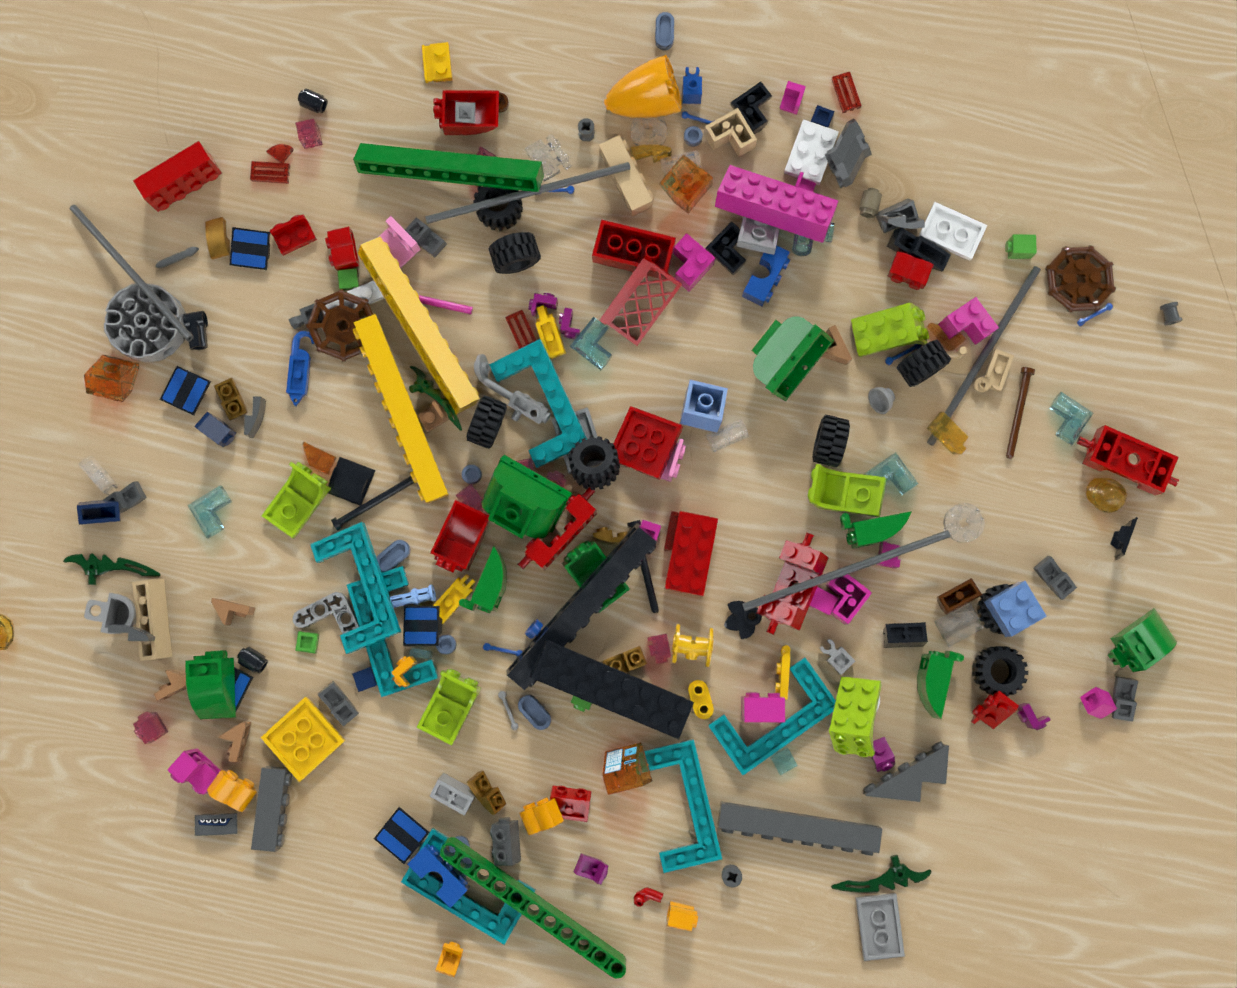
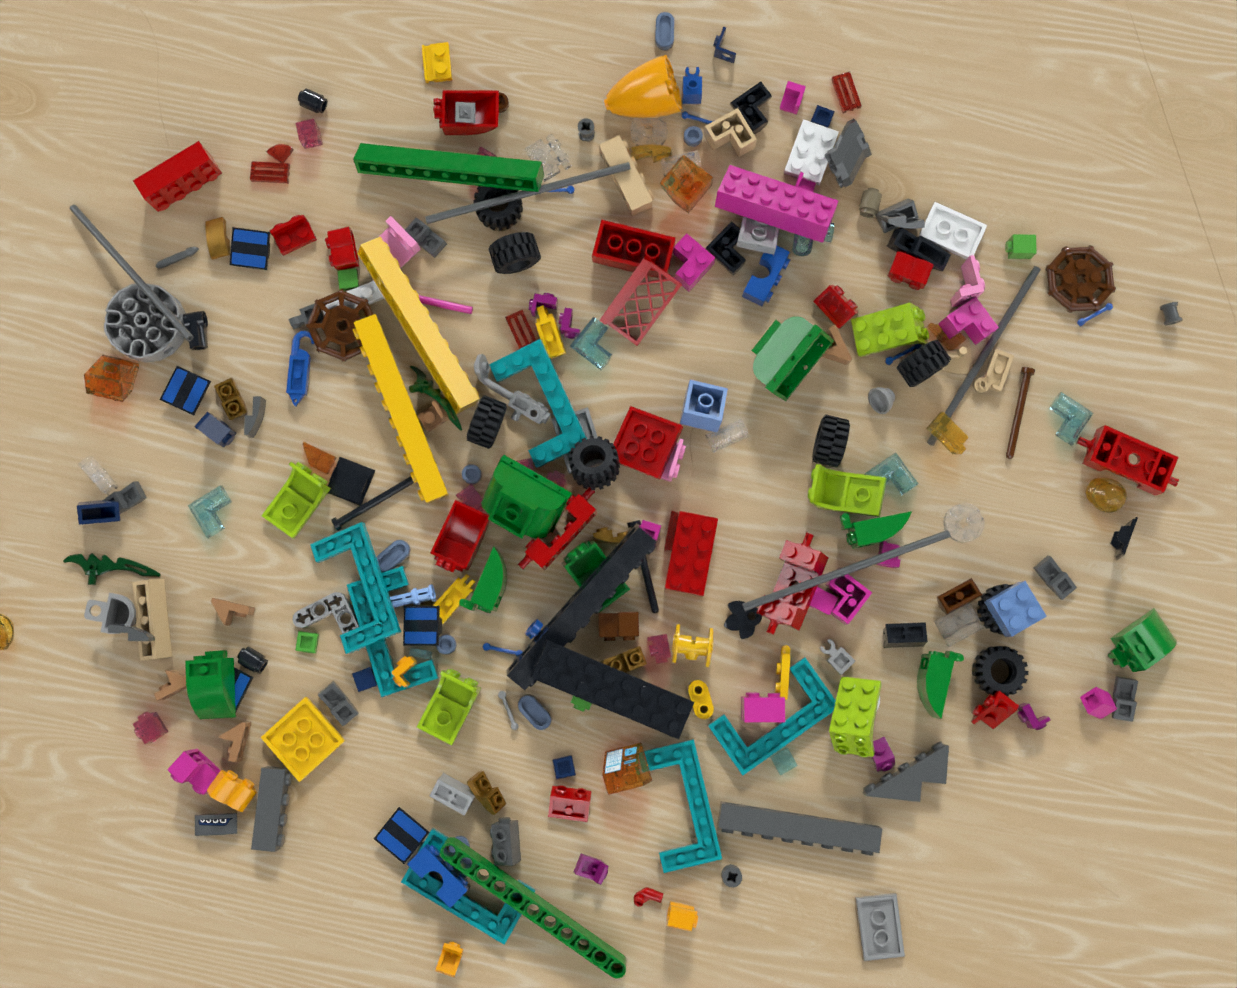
light orange brick [519,797,564,835] -> none
dark green piece [831,855,932,893] -> none
none -> dark blue tile [552,755,576,780]
none -> reddish brown brick [599,612,639,641]
none -> dark blue bracket [713,27,736,64]
none -> red bracket [813,285,859,329]
none -> bright pink bracket [950,255,985,307]

